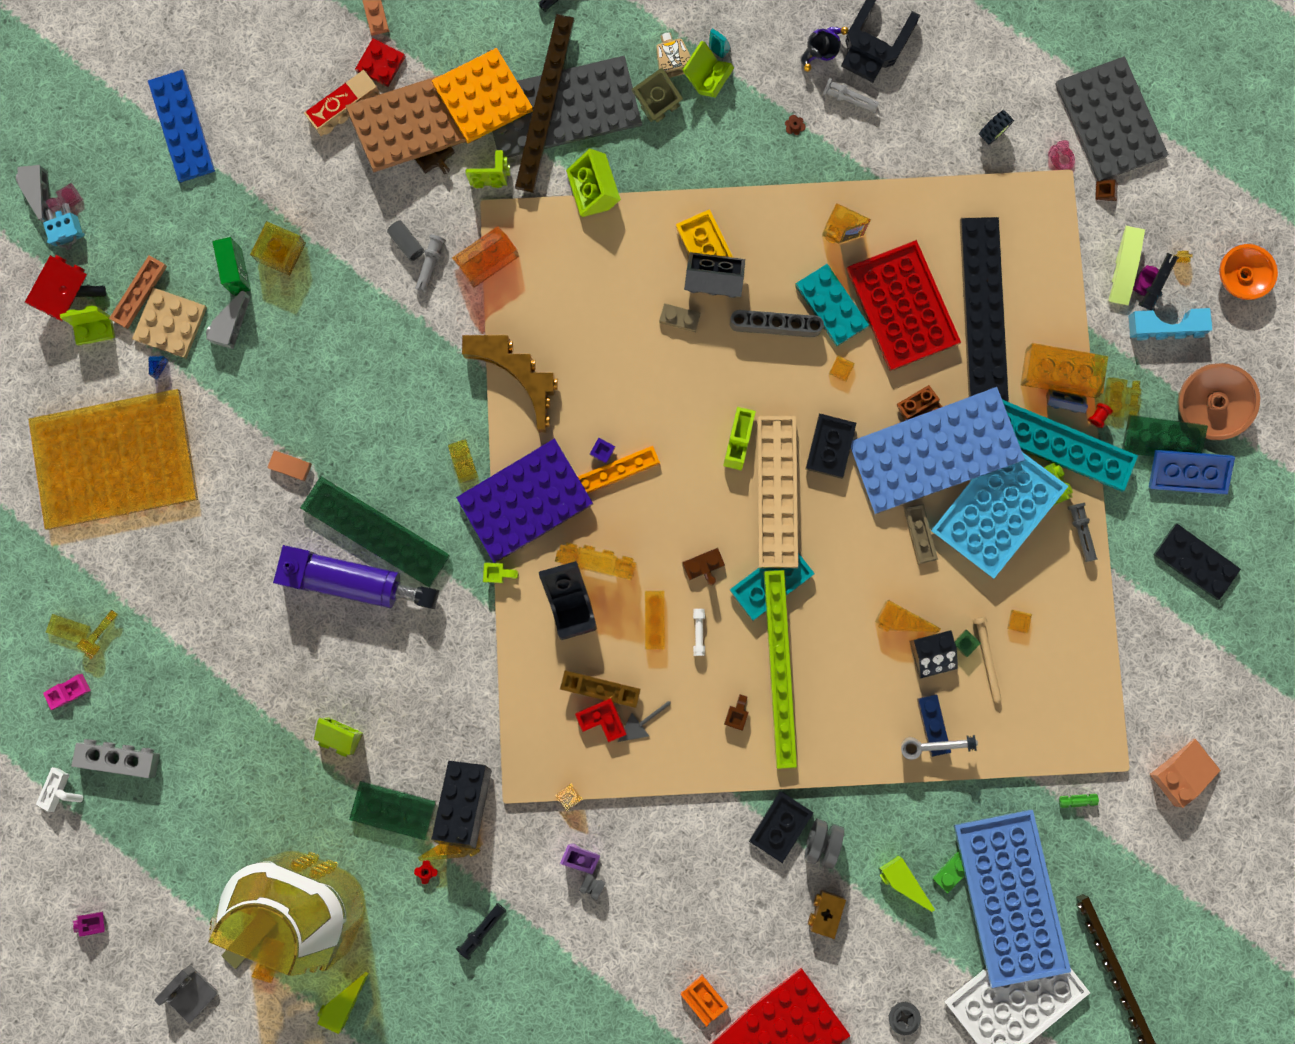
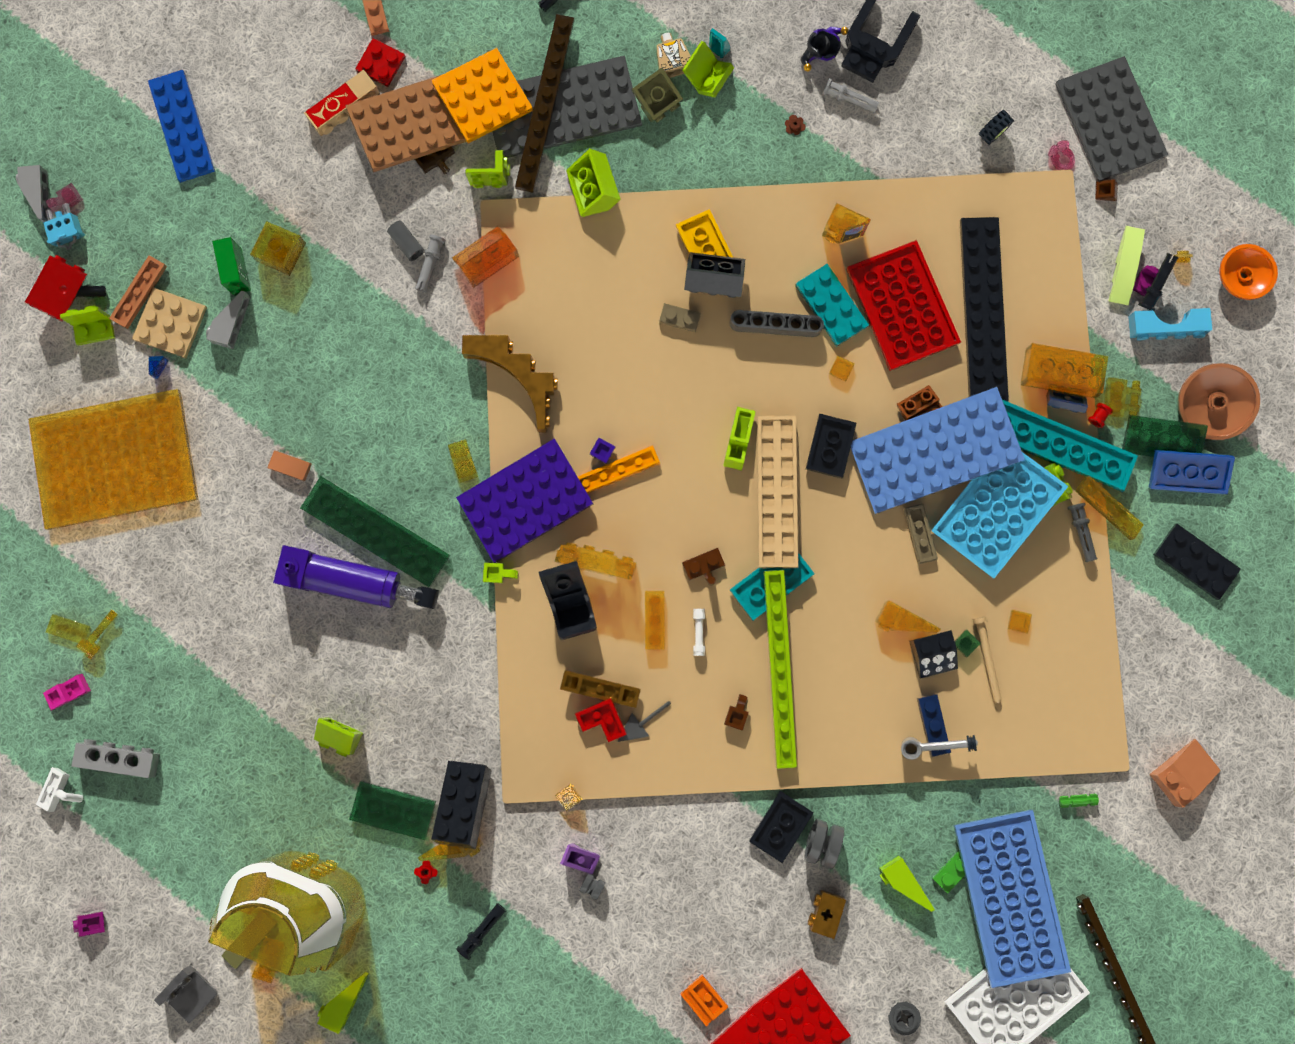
none -> clear yellow plate [1075,475,1144,540]

